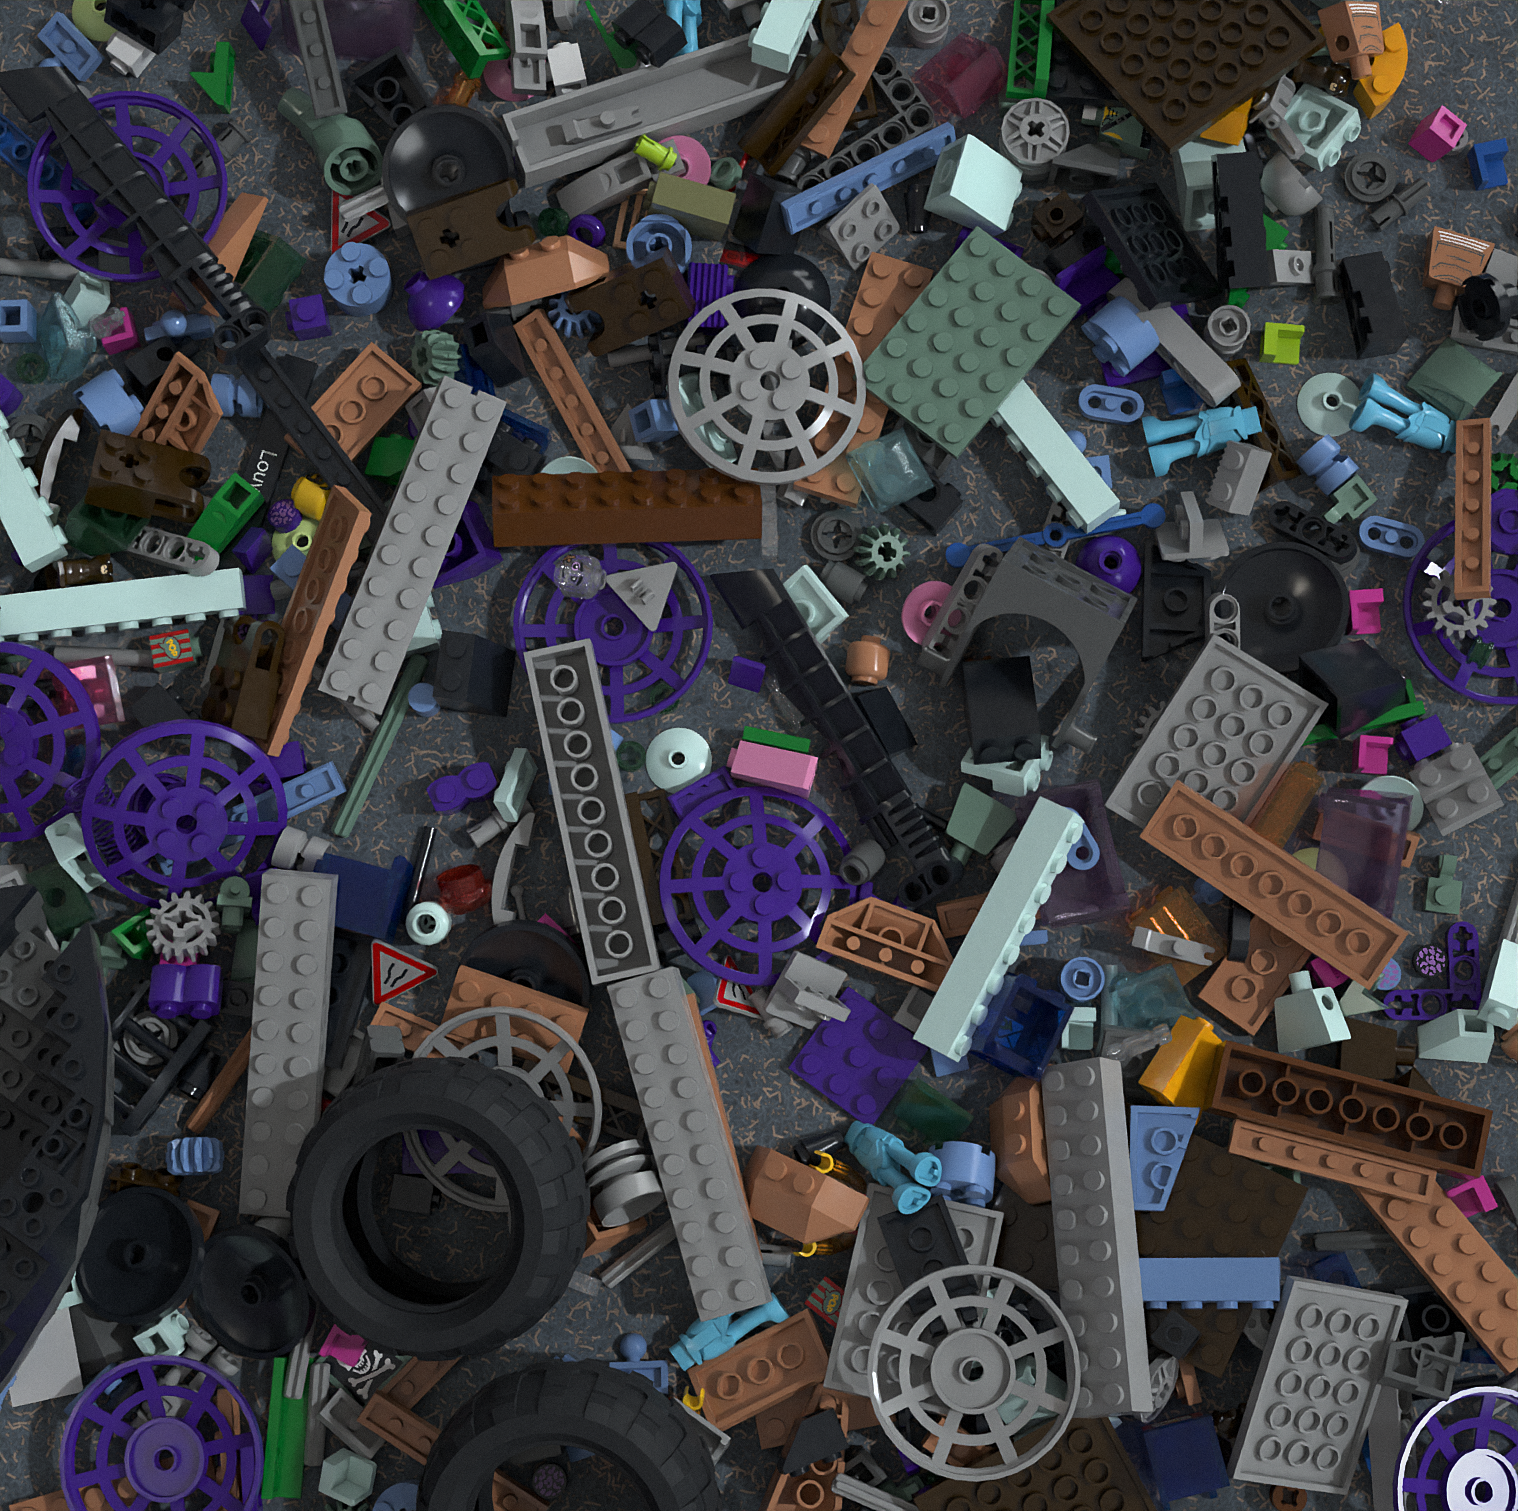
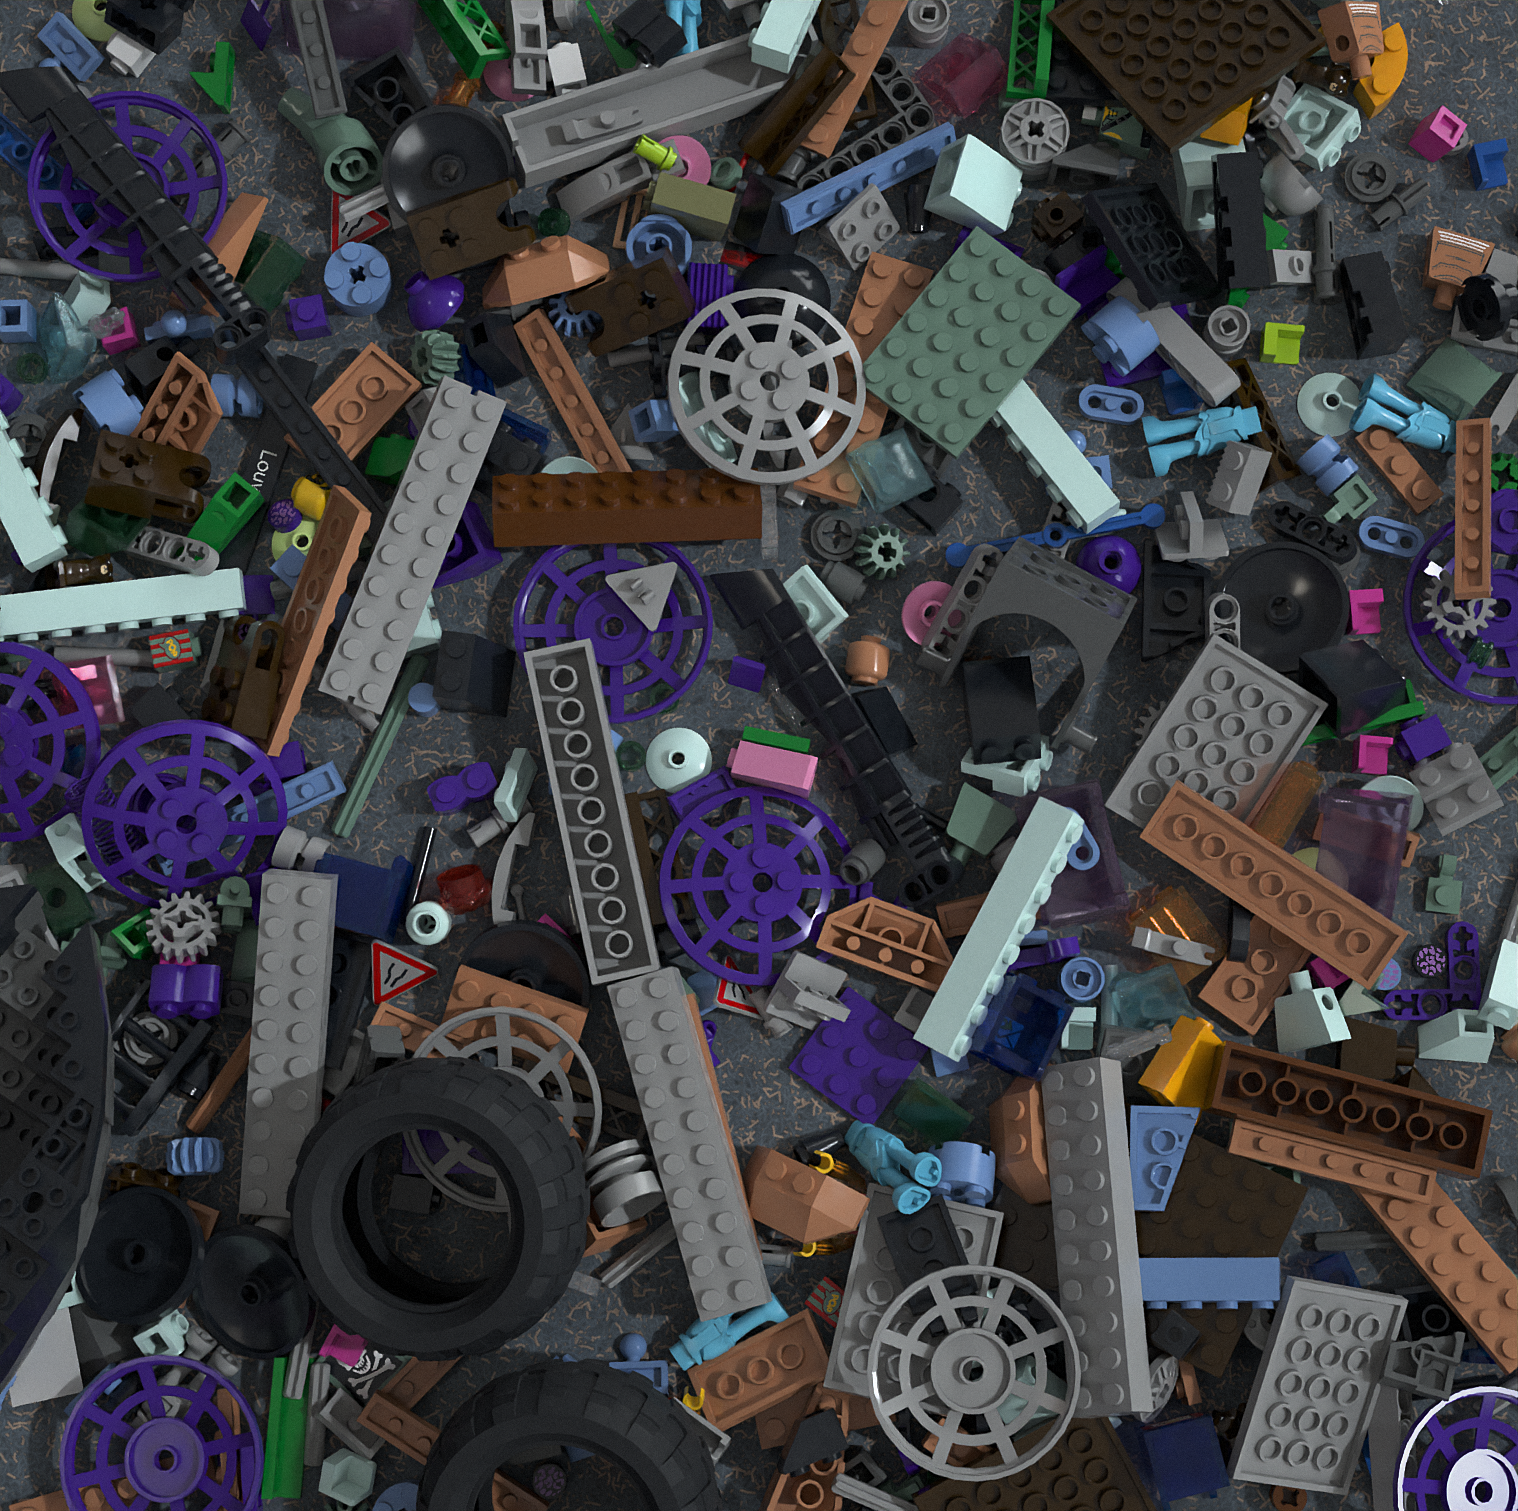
dark purple slope [232,527,273,574] -> none
clear head [554,554,606,599] -> none
dark purple piece [567,214,606,250] -> none
medium blue plate [1192,878,1223,905] -> none
dark pink panel [1443,1175,1498,1218] -> none
none -> dark purple beam [1006,936,1081,972]
none -> nougat plate [1353,425,1444,516]

